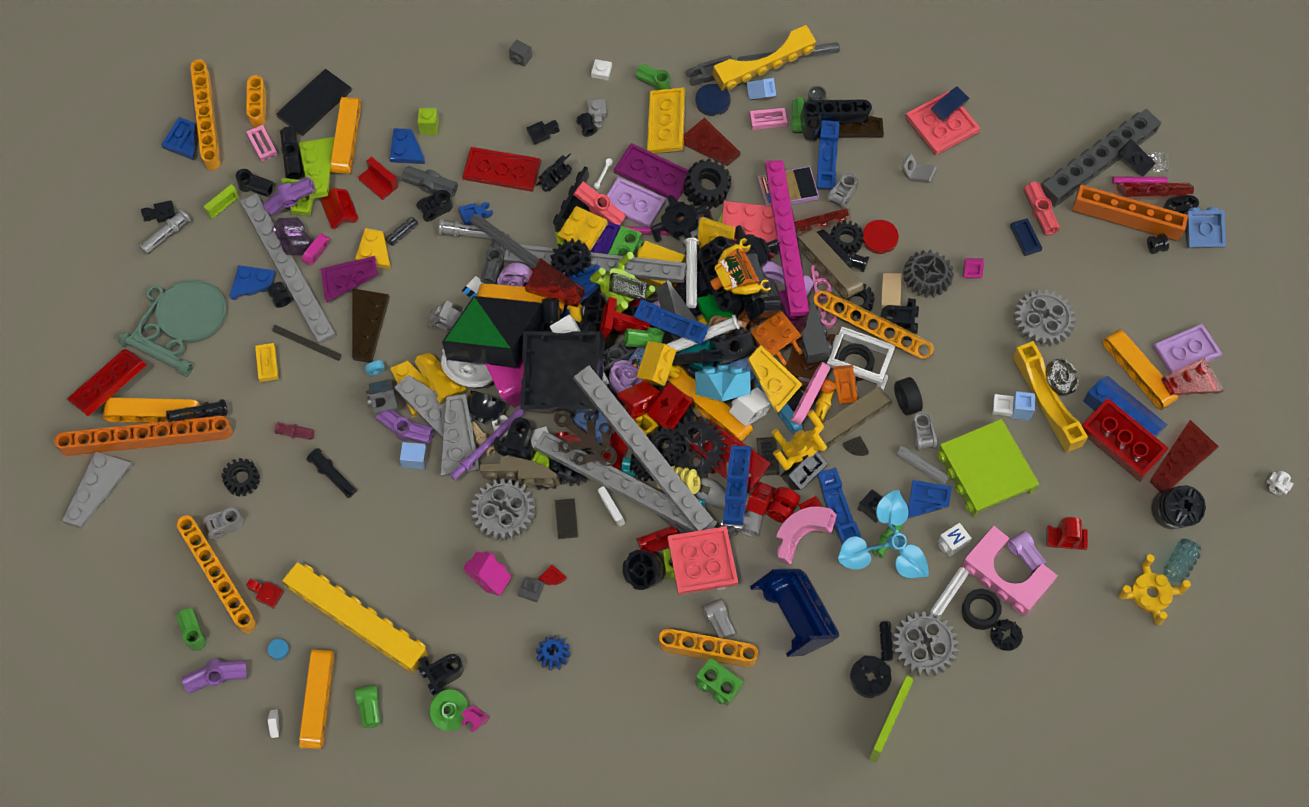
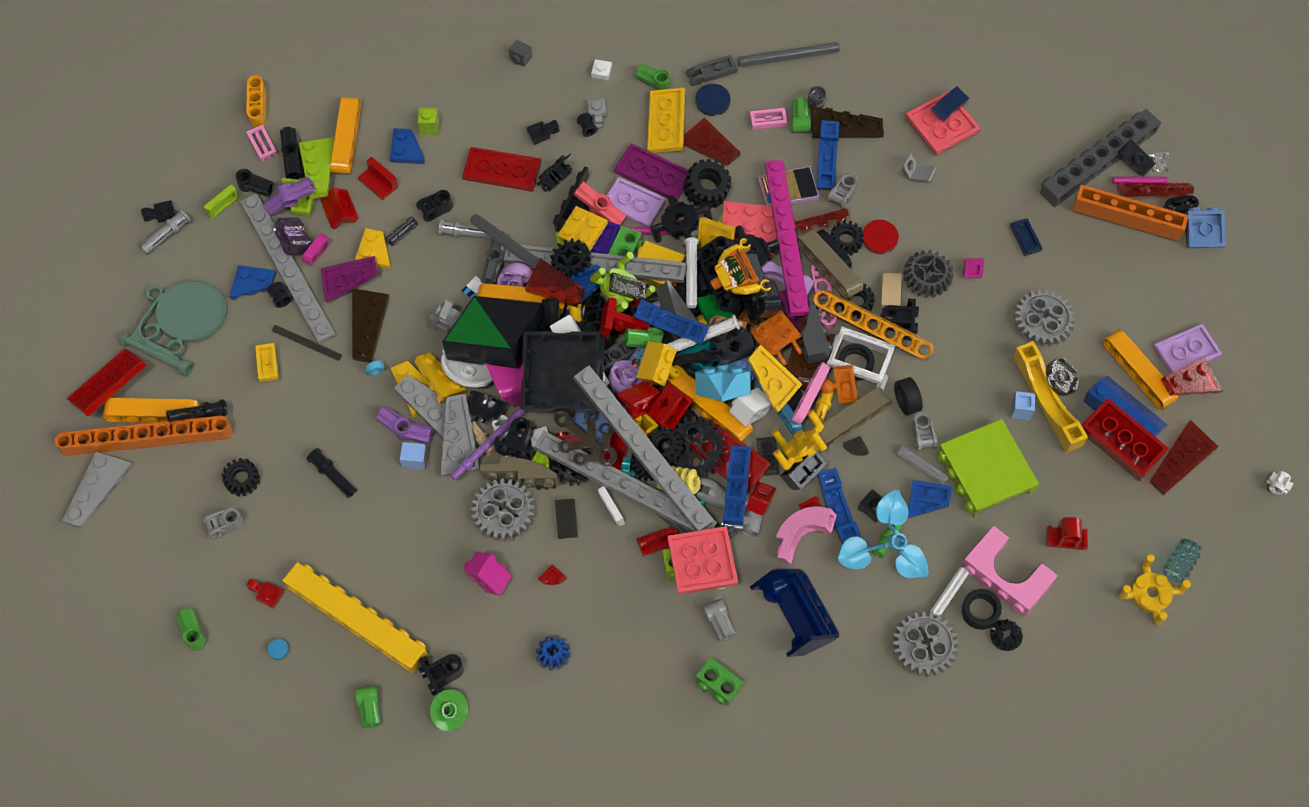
blue wing [161,117,196,160] -> none
light orange beam [177,515,256,633] -> none
medium lavender piece [182,659,247,693] -> none
light orange beam [190,60,221,170] -> none
white tile [267,709,279,738] -> none
clear pink axle [275,422,315,440] -> none
black tile [276,68,352,136] -> none
light orange beam [299,649,334,749] -> none
flat silver brick [366,379,397,413] -> none
dark grey piece [402,166,458,198] -> none
blue plate [458,202,493,225] -> none
dark pink tile [462,705,489,732] -> none
dark grey tile [518,576,544,603] -> none
white hinge [593,158,613,189] -> none
black cylinder [622,549,663,590] -> none
light orange beam [659,629,758,667] -> none
yellow arch [712,25,816,91] -> none
light blue panel [747,78,776,100] -> none
red wheel [766,487,800,523] -> none
black beam [800,99,872,139] -> none
black bush [849,251,869,272] -> none
black plate [850,656,891,698] -> none
lime tile [869,676,914,762] -> none
black axle [879,621,893,661] -> none
white brick [938,523,972,557] -> none
white plate [992,394,1014,417] -> none
lavender piece [1007,531,1046,573] -> none
coral piece [1024,181,1060,236] -> none
black wheel [1147,233,1169,254] -> none
black wheel [1152,485,1206,530] -> none

